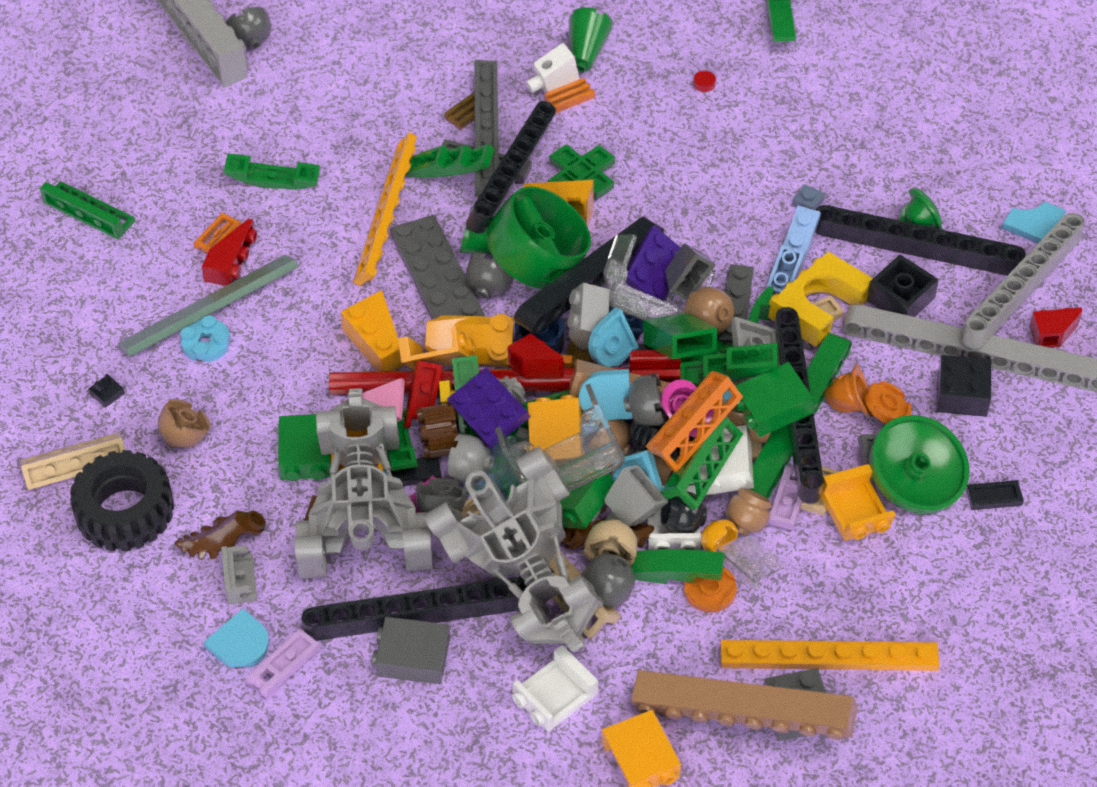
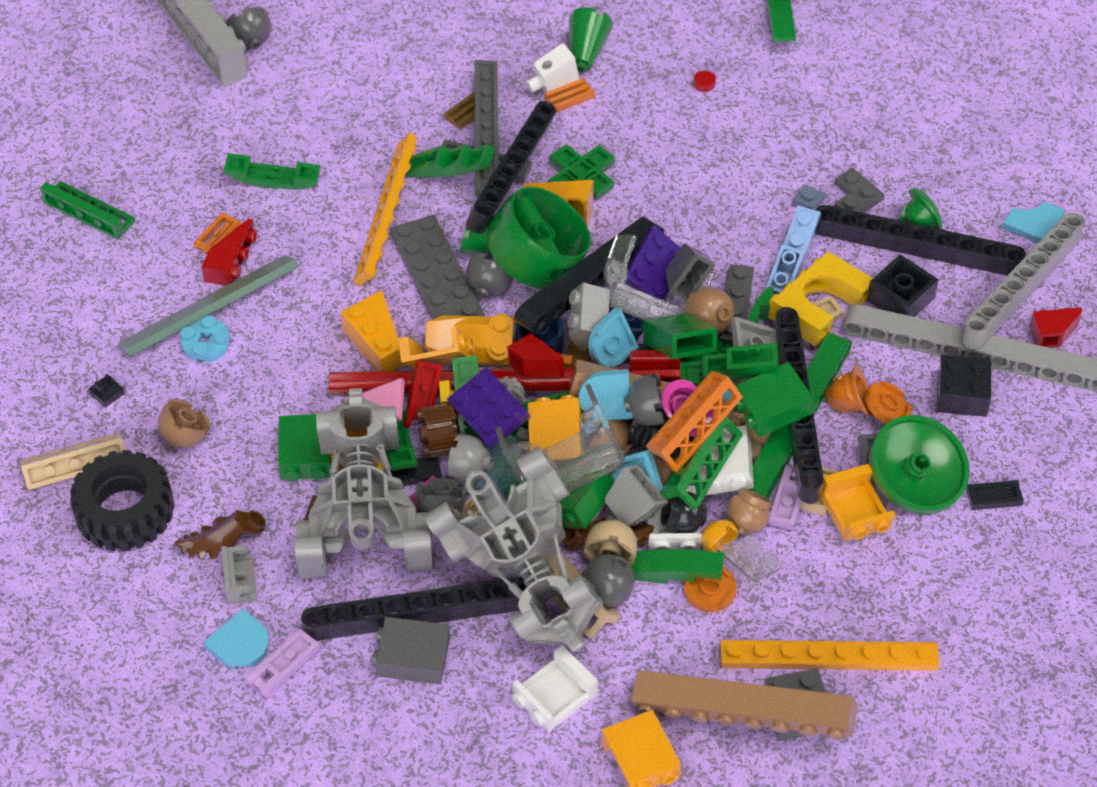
none -> dark grey plate [834,167,885,213]

